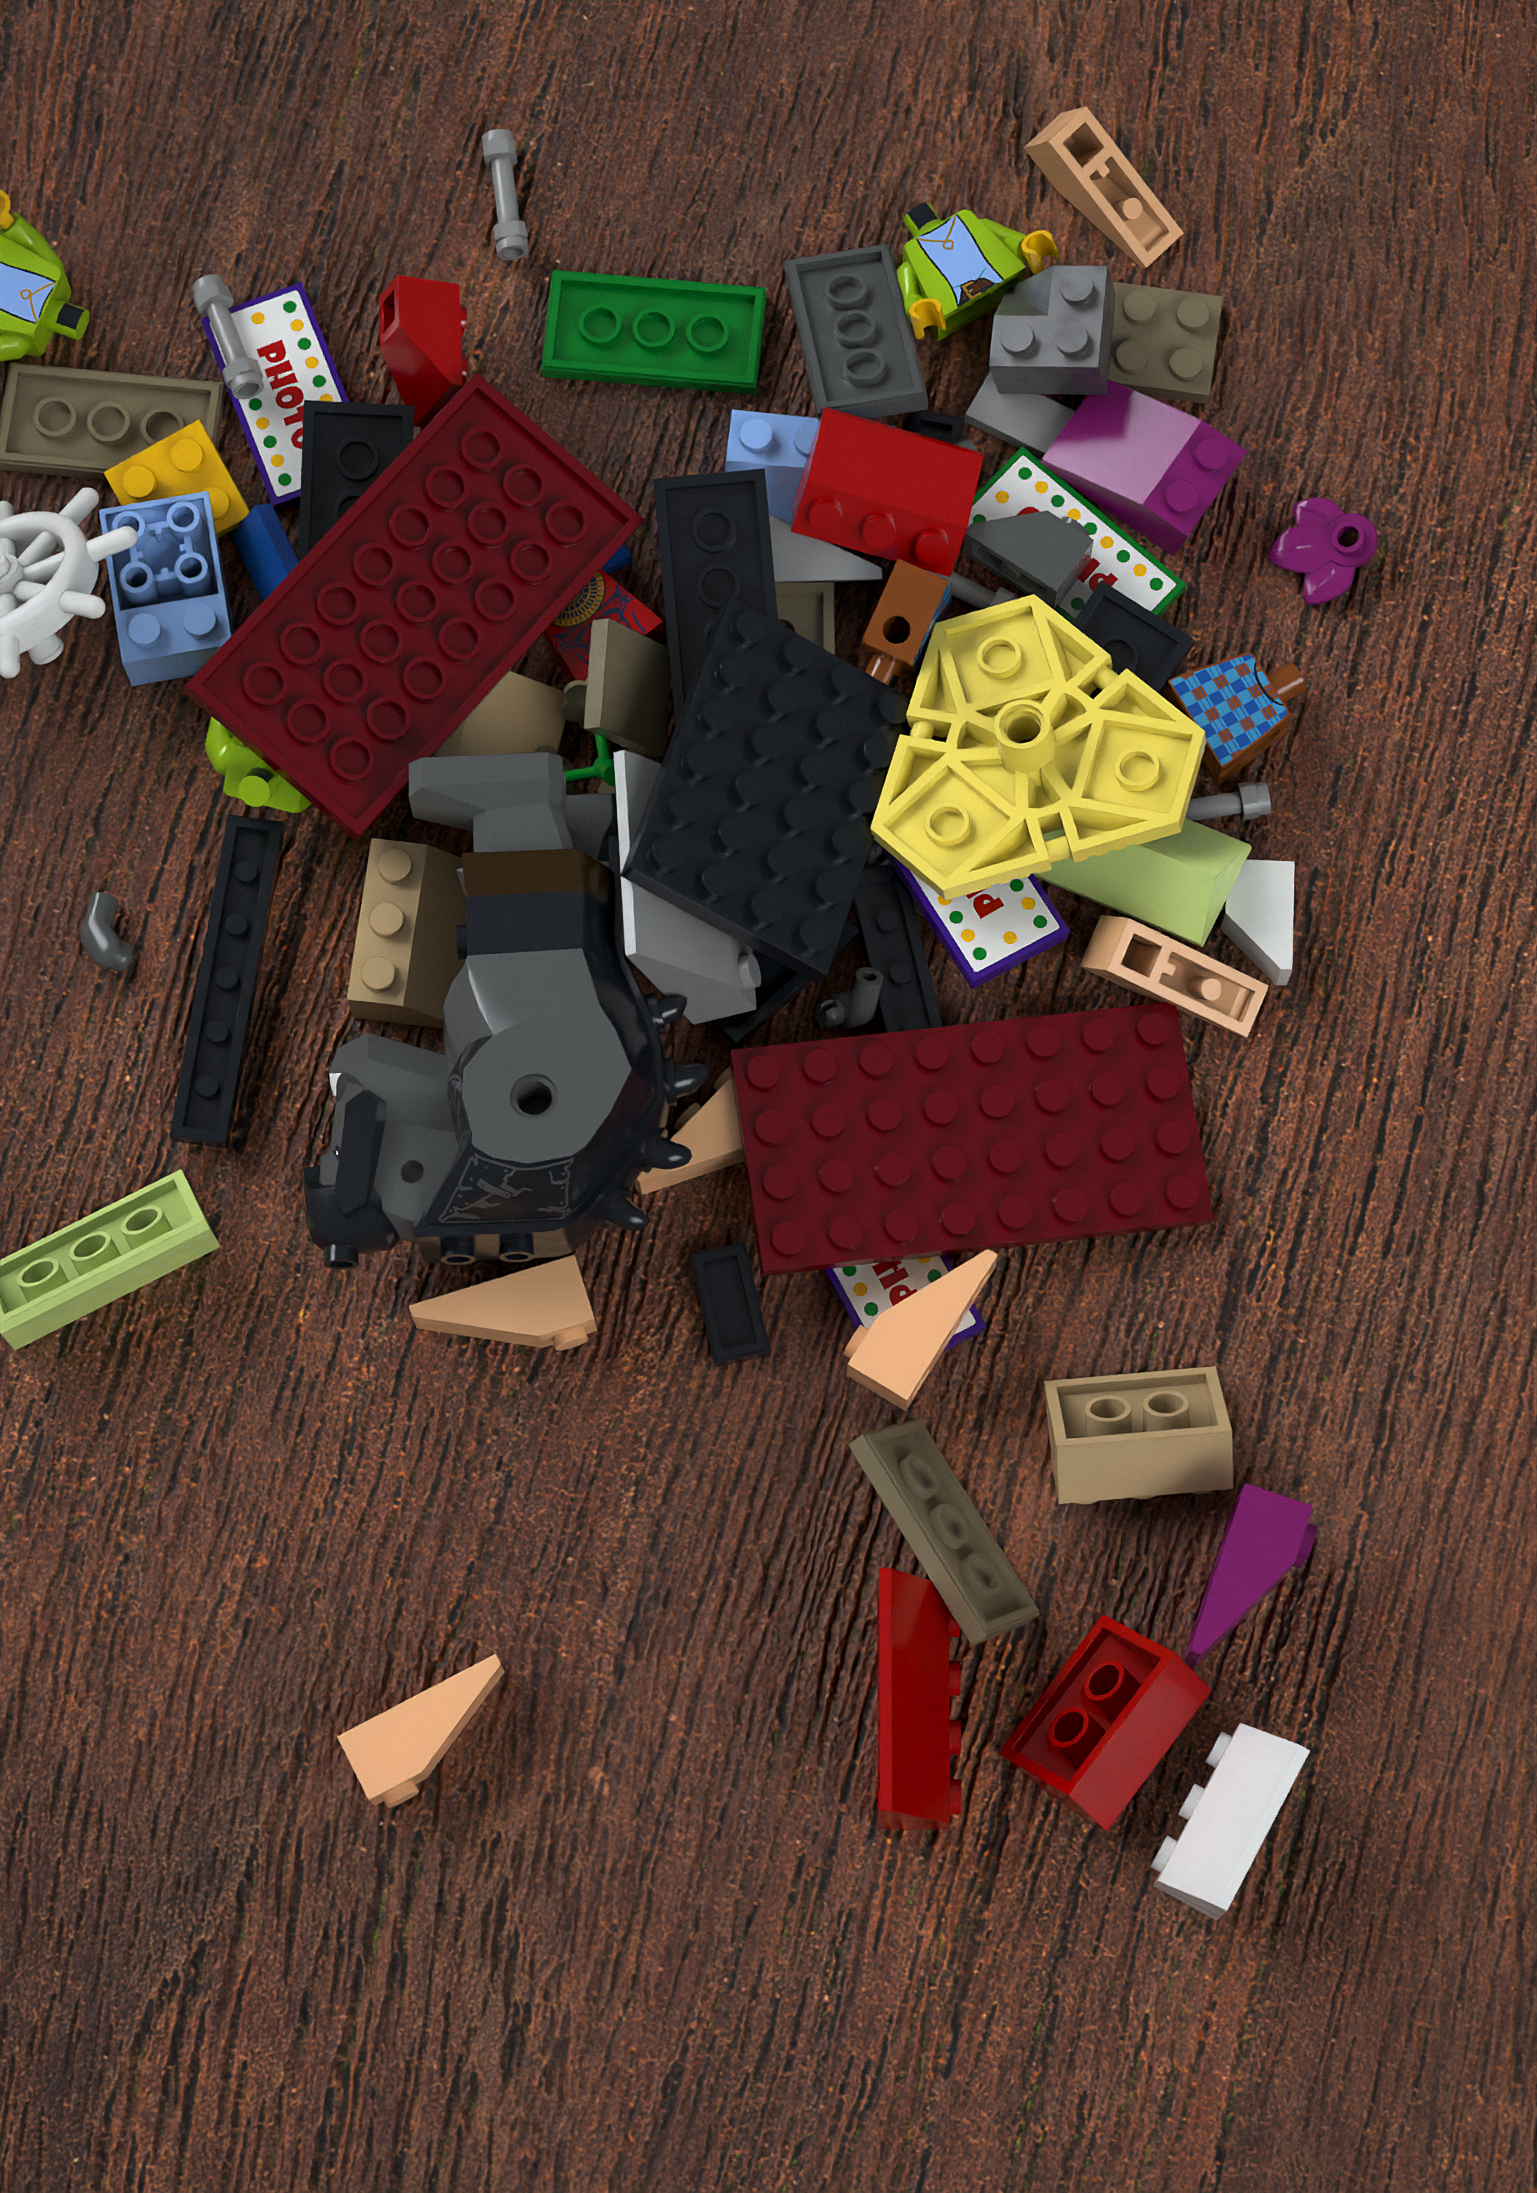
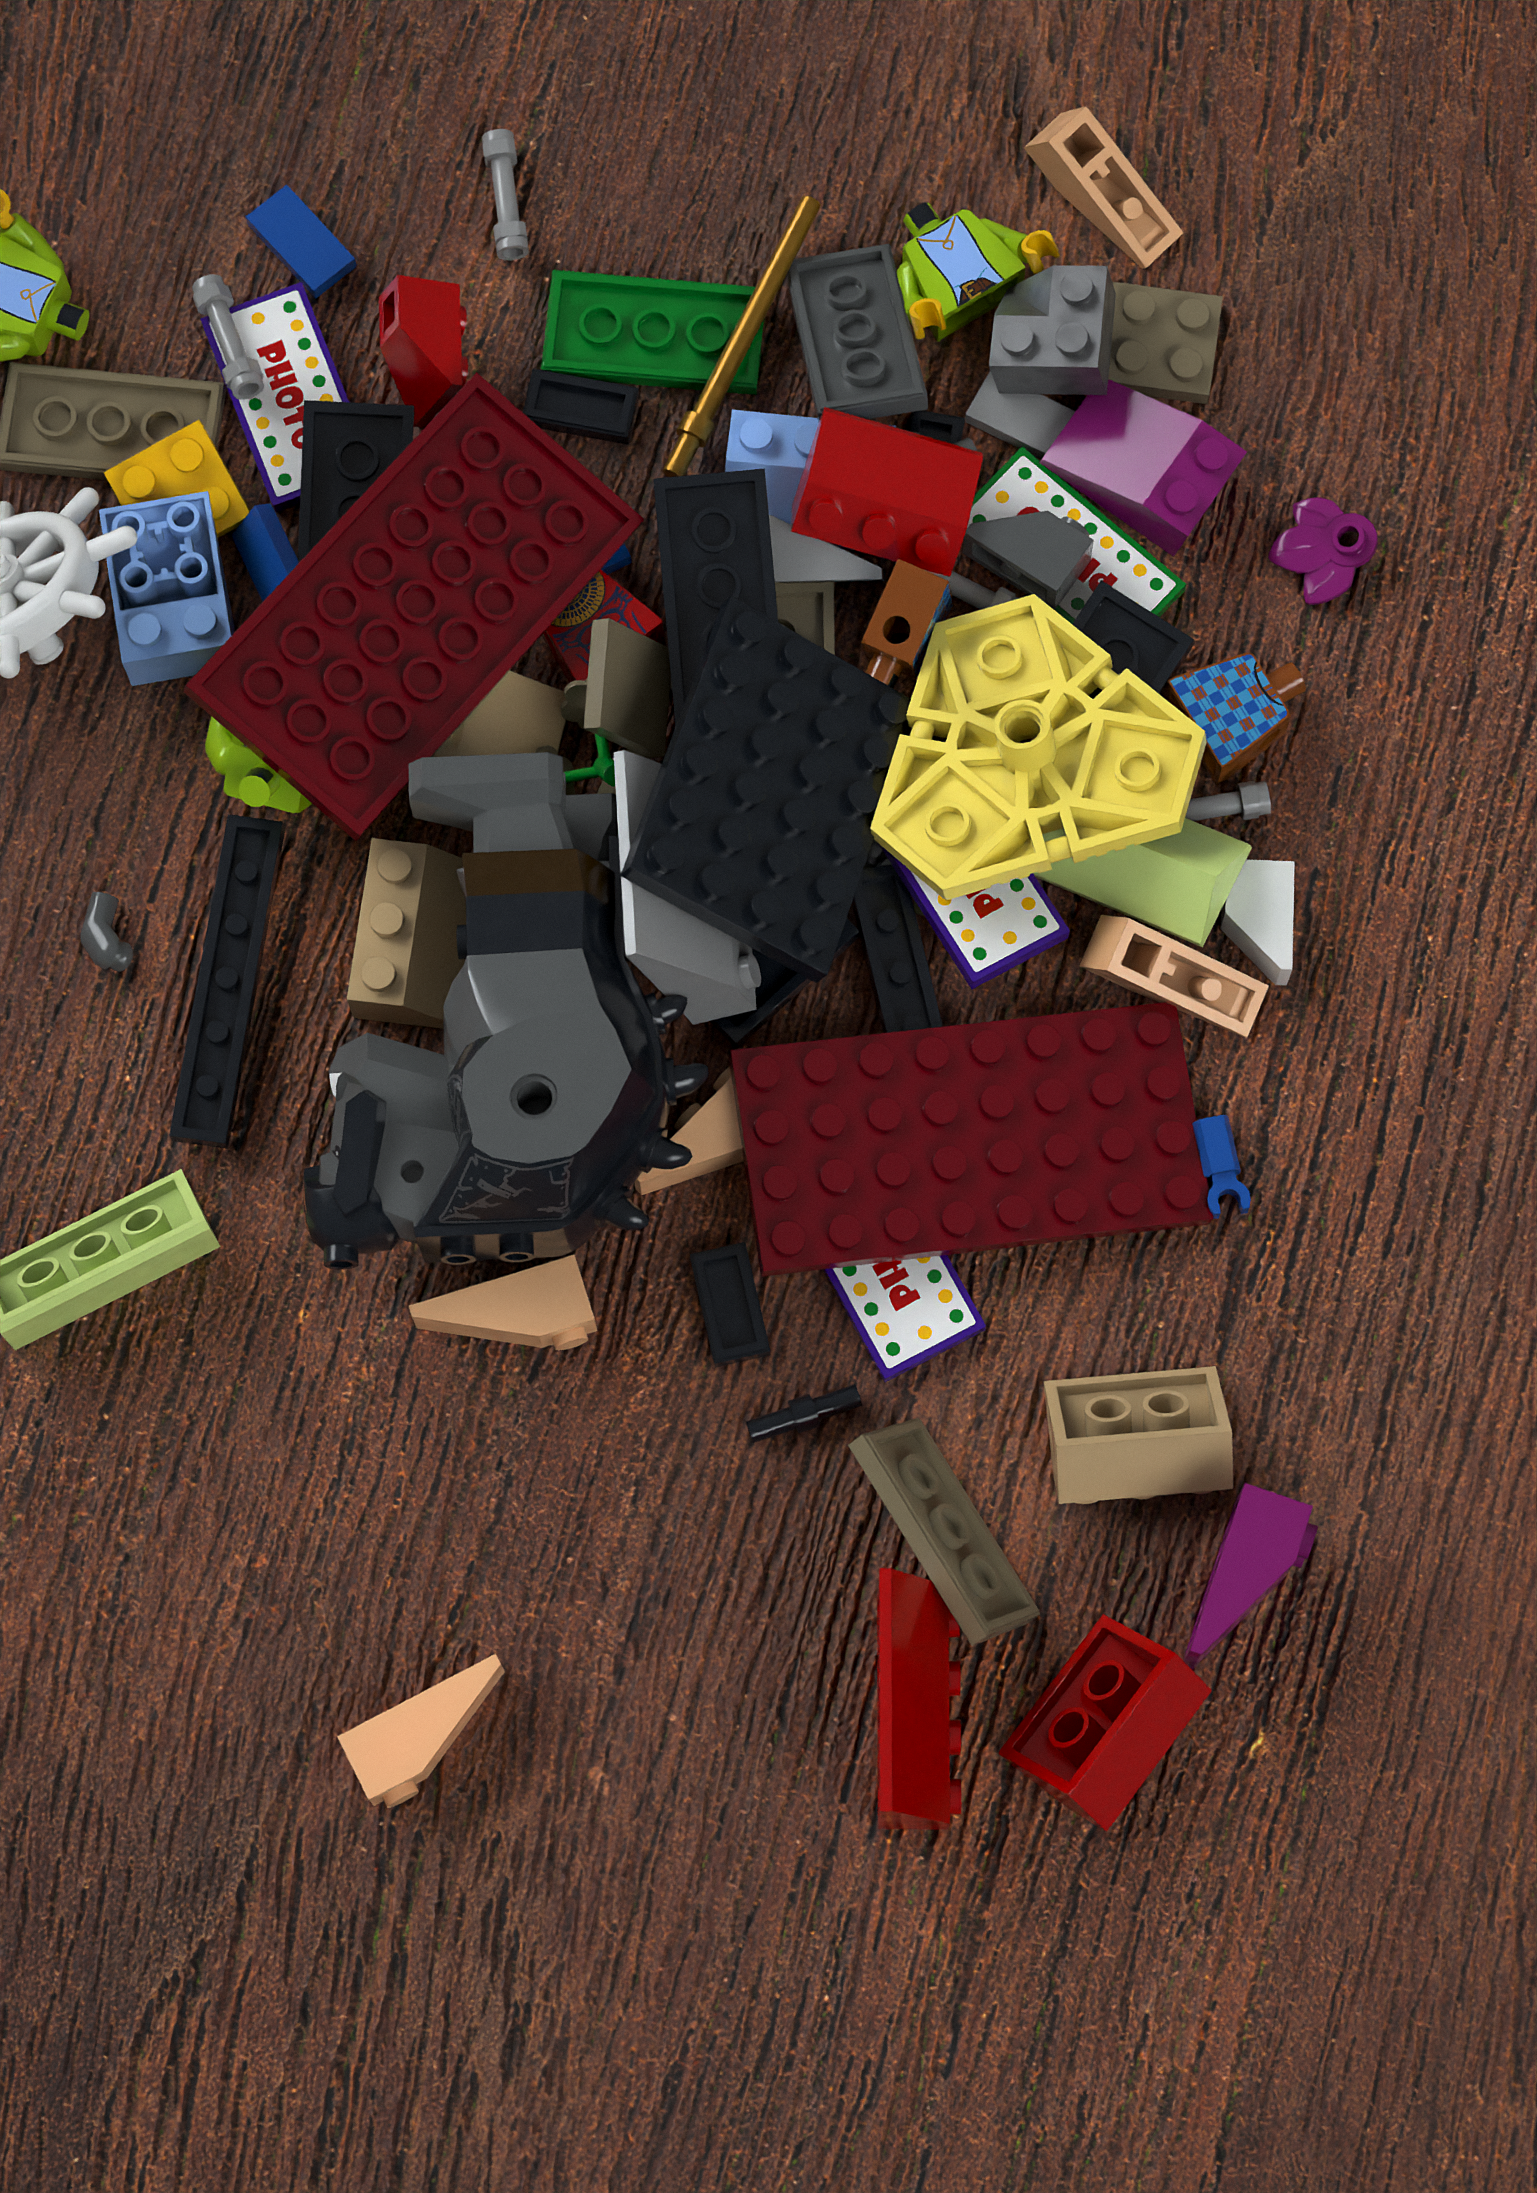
dark grey arm [815,967,883,1030] -> none
light nougat slope [843,1249,998,1411] -> none
white slope [1151,1723,1310,1921] -> none
none -> blue tile [246,184,357,299]
none -> black tile [523,369,639,445]
none -> pearl gold bar [662,195,821,477]
none -> black bar [746,1384,862,1443]
none -> blue bar [1192,1115,1251,1219]

